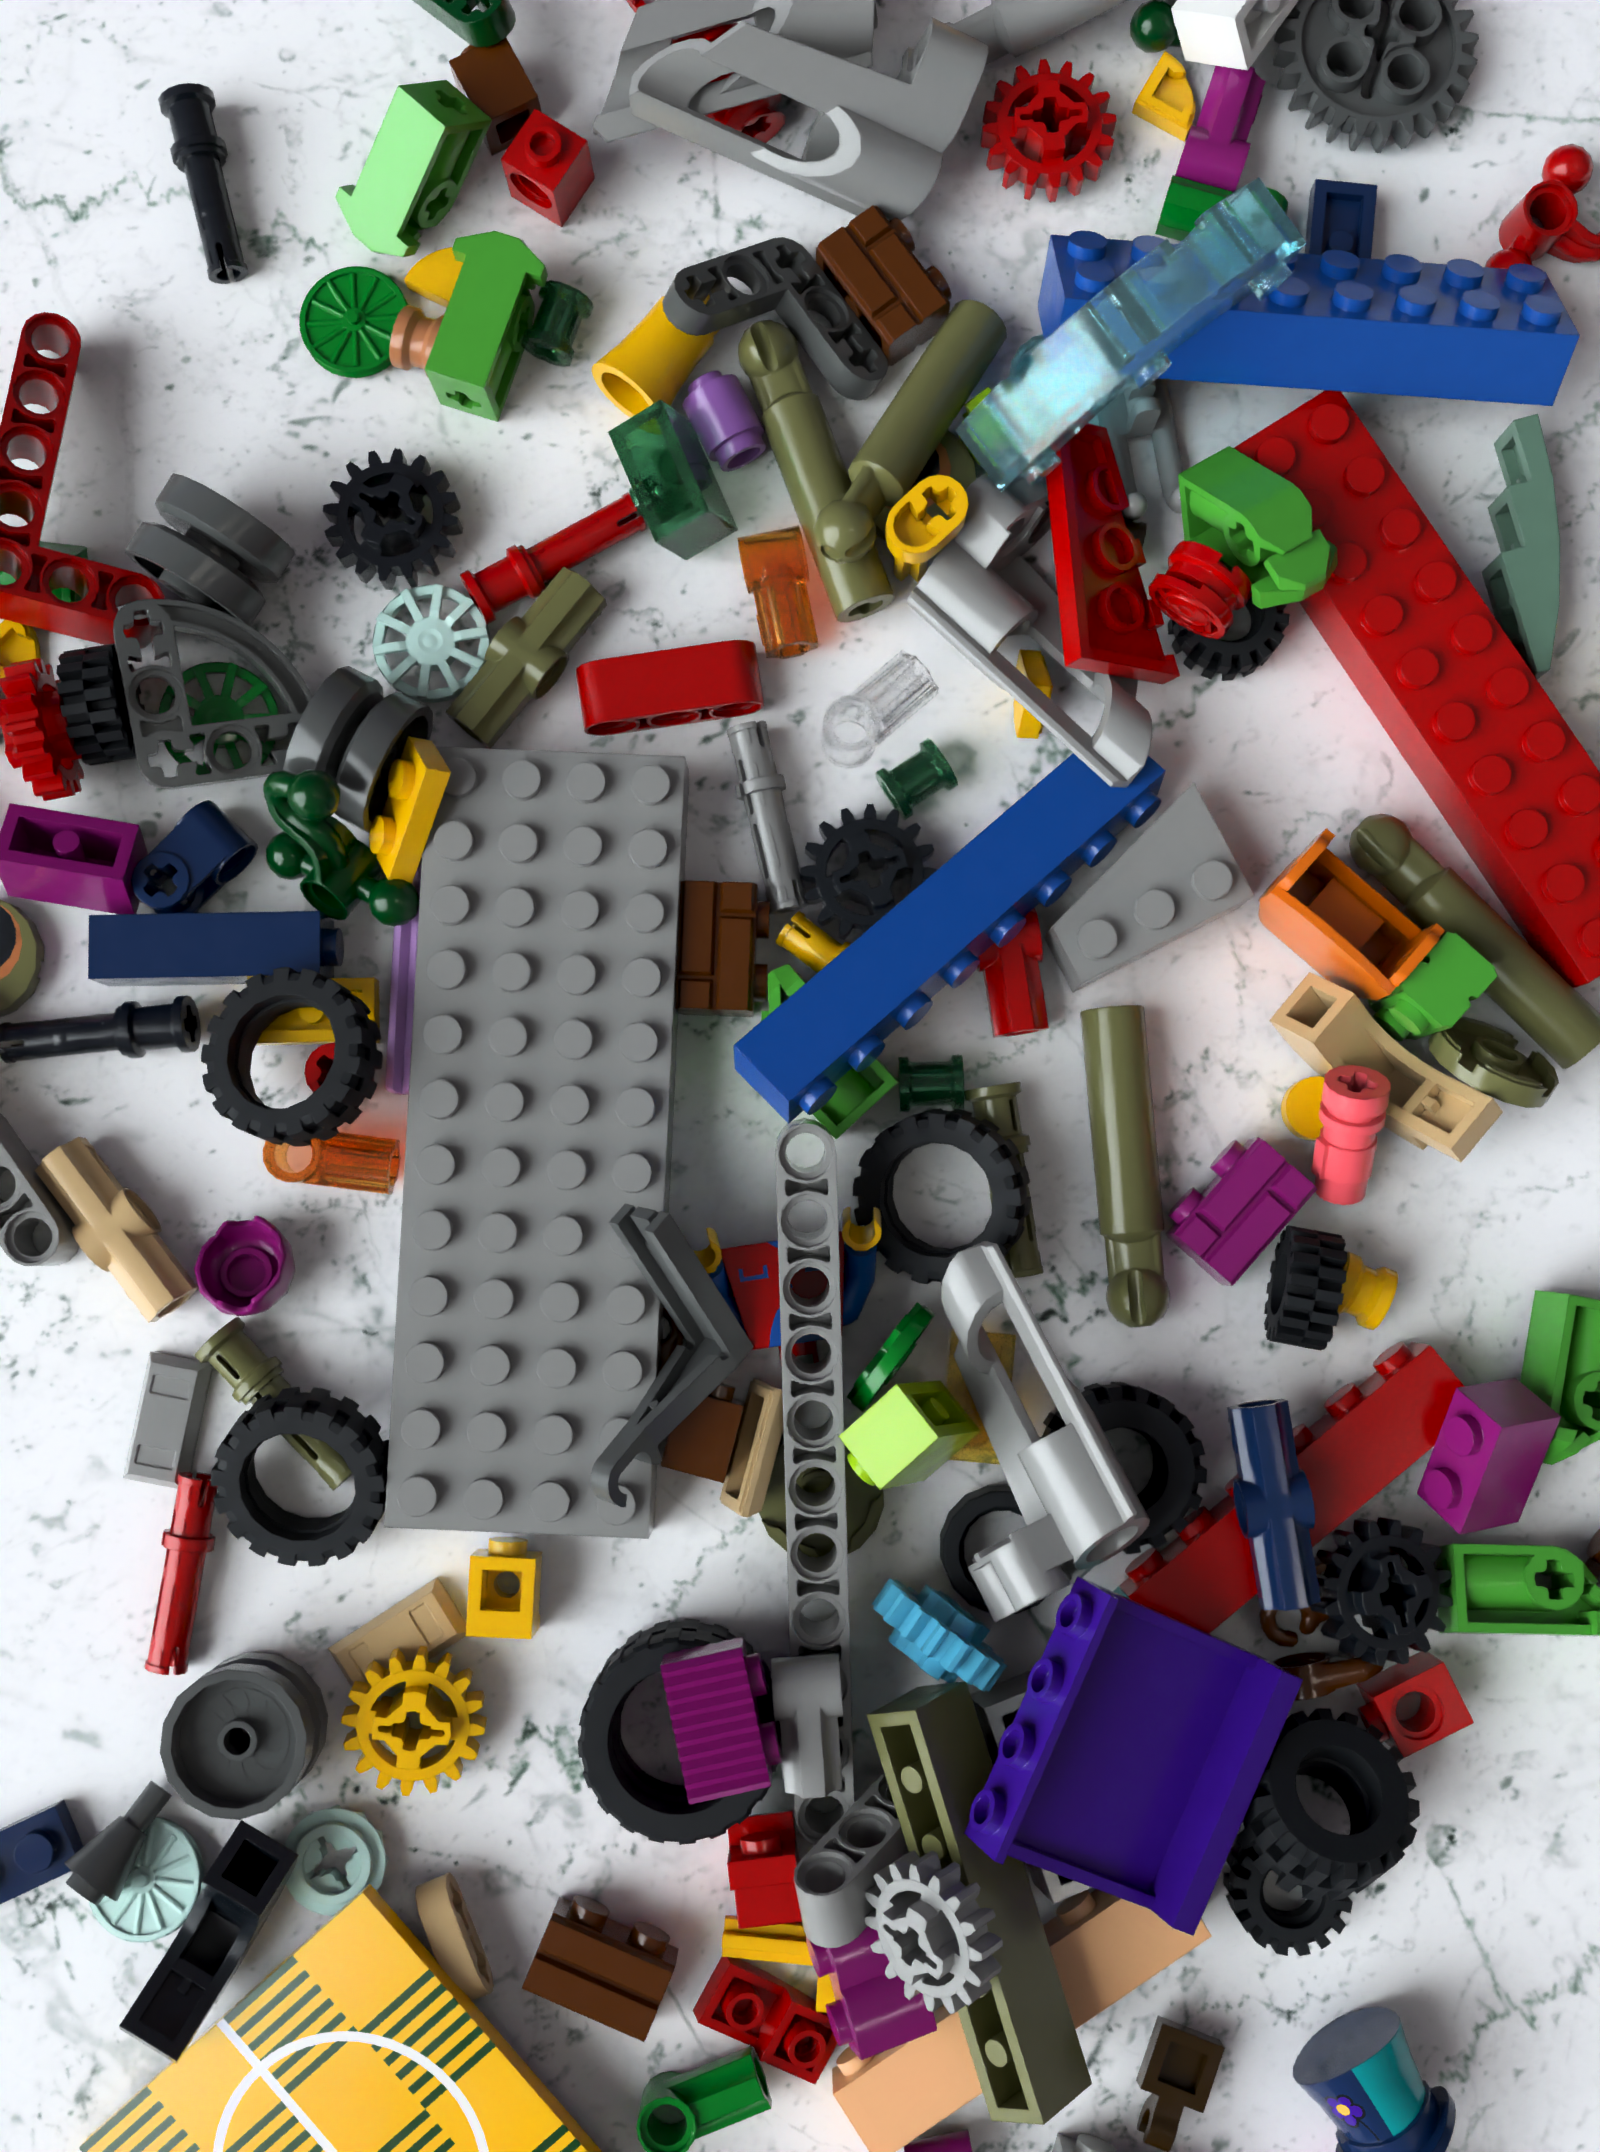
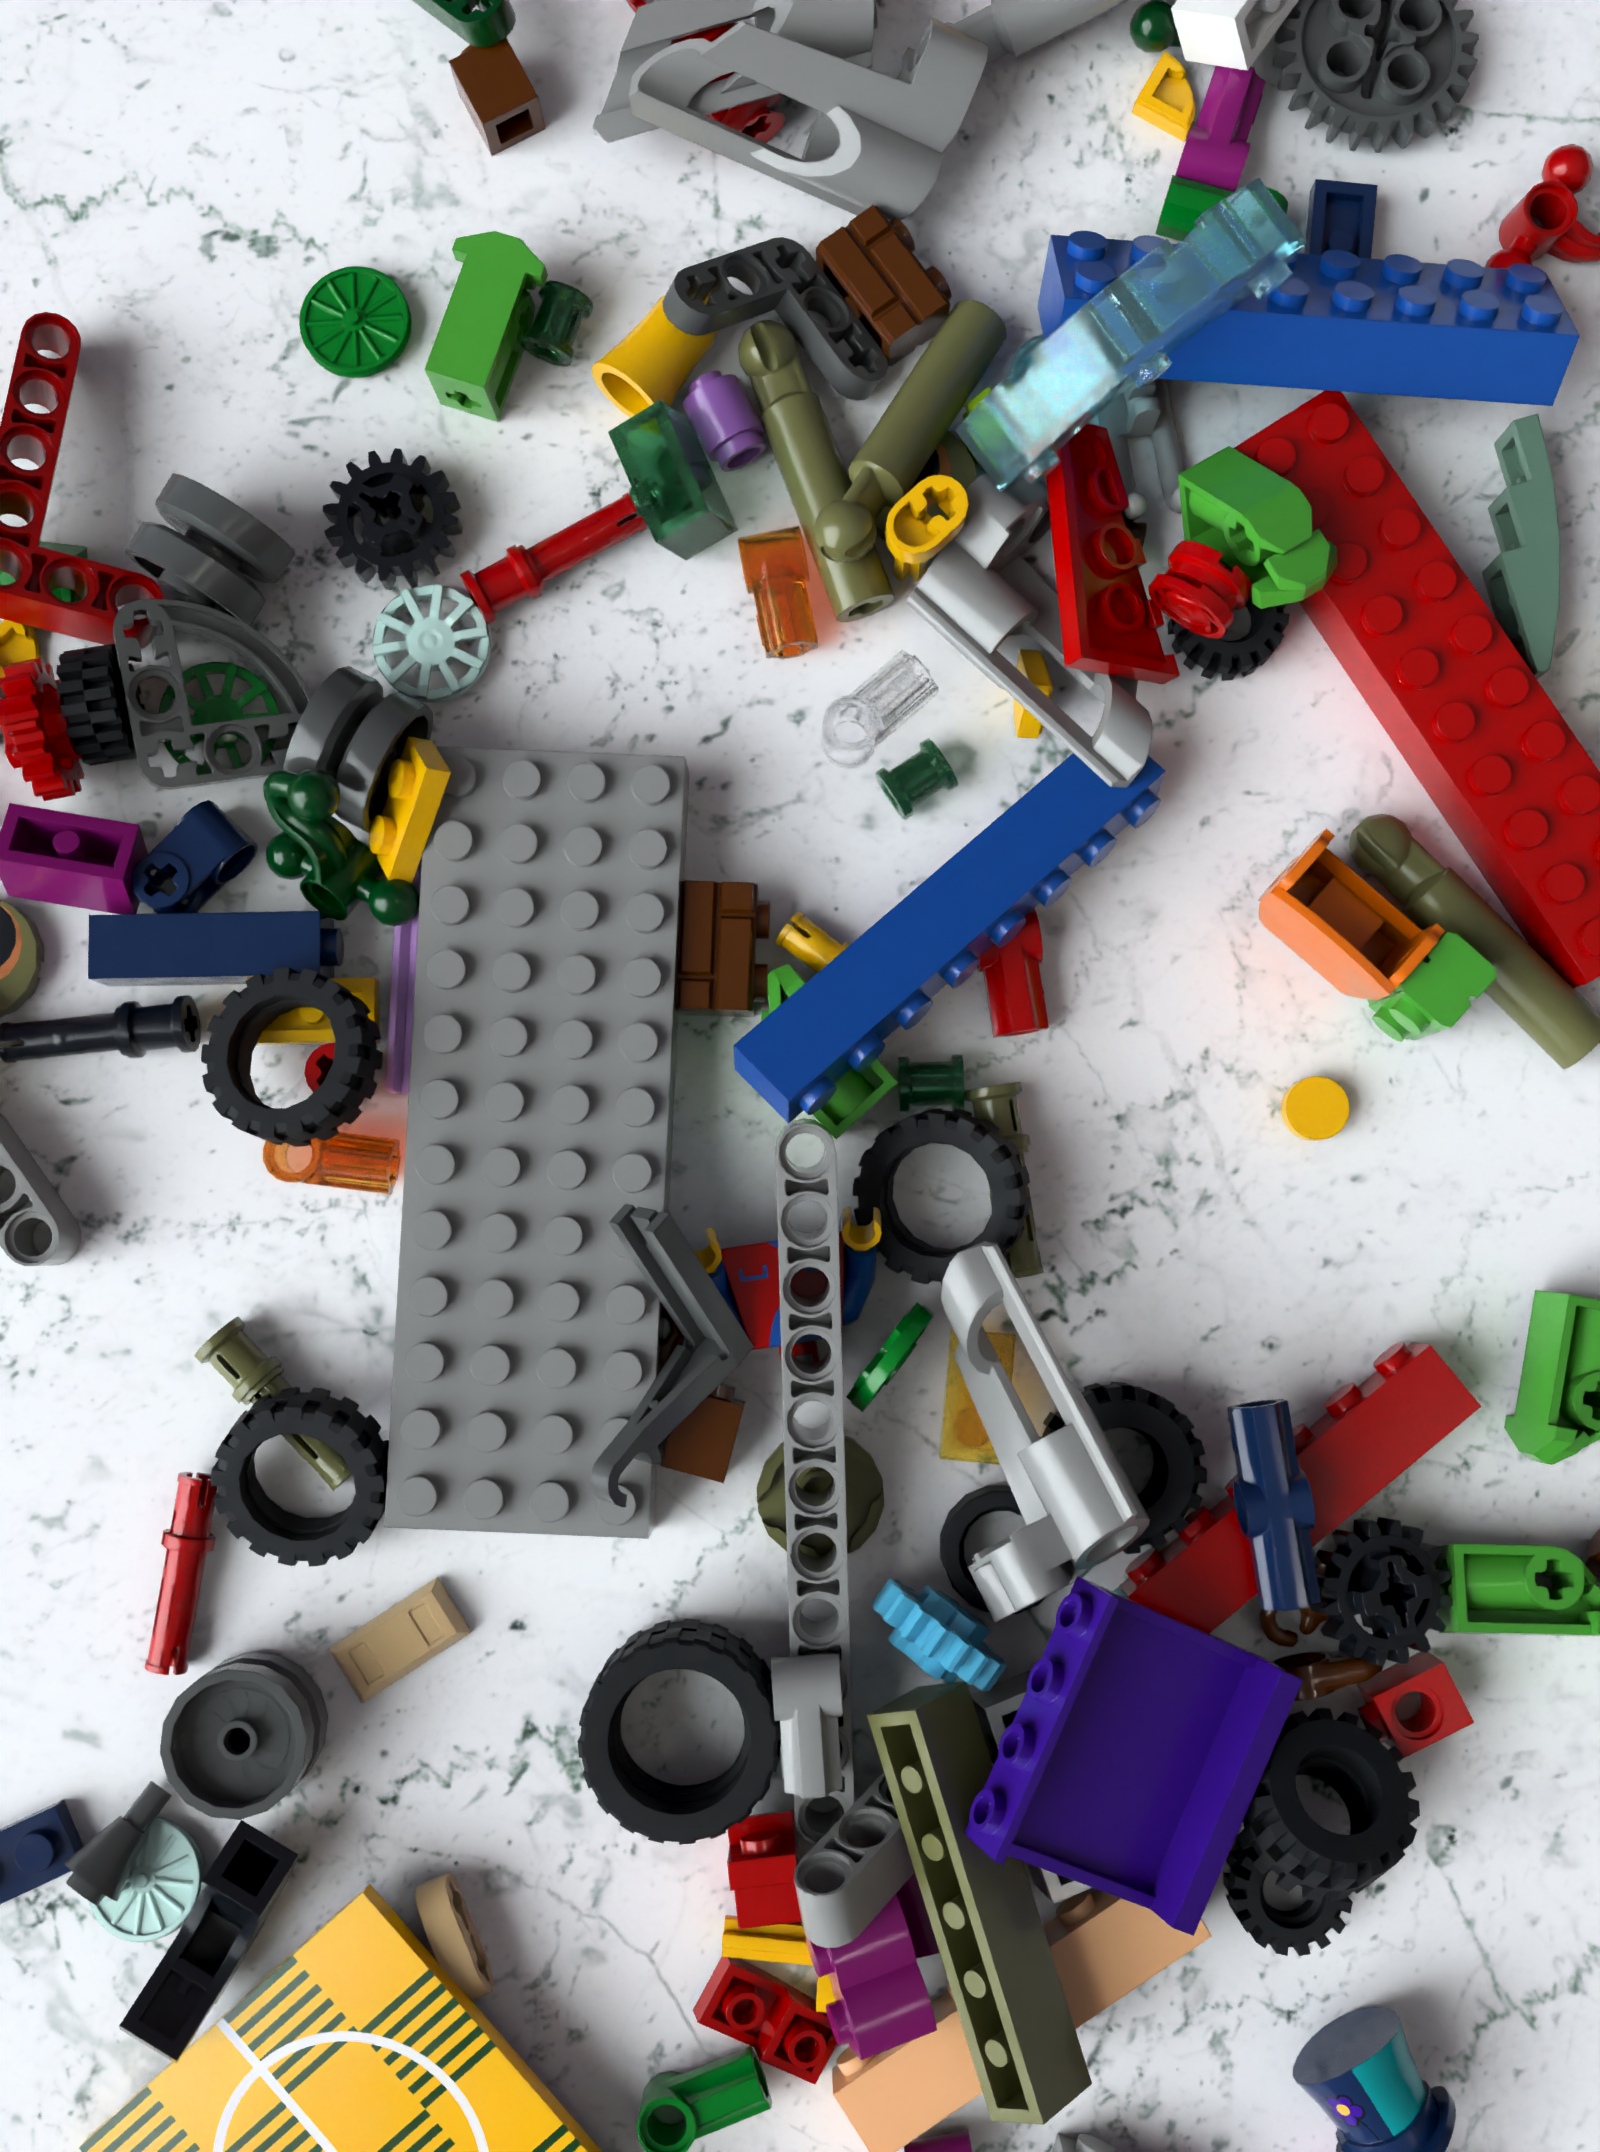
tan piece [35,1137,199,1323] -> none
light grey tile [123,1351,213,1489] -> none
black pin [158,83,248,284] -> none
magenta hair [194,1215,295,1316] -> none
light aqua gear [284,1805,389,1916] -> none
piece [335,80,492,257] -> none
yellow gear [341,1646,487,1796] -> none
nougat wheel [389,305,444,377] -> none
yellow tile [404,247,463,308] -> none
olive piece [446,566,607,749] -> none
yellow brick [466,1537,542,1639] -> none
red brick [501,109,595,228] -> none
reddish brown brick [522,1895,679,2042] -> none
red beam [576,640,765,736] -> none
magenta brick [660,1637,782,1805] -> none
tan tile [719,1378,783,1518] -> none
light grey pin [727,721,809,915] -> none
black gear [800,804,937,940] -> none
brick [838,1380,981,1490] -> none
light grey gear [865,1850,1003,2014] -> none
red gear [980,59,1117,202] -> none
light grey wedge [1044,783,1254,992] -> none
olive piece [1080,1005,1170,1327] -> none
dark brown plate [1136,2016,1225,2152] -> none
magenta brick [1165,1137,1317,1286] -> none
black tyre [1264,1225,1347,1351] -> none
tan arch [1269,972,1503,1162] -> none
coral axle [1311,1065,1391,1205] -> none
yellow wheel [1337,1252,1398,1330] -> none
magenta brick [1417,1378,1561,1535] -> none
olive tile [1428,1017,1559,1108] -> none

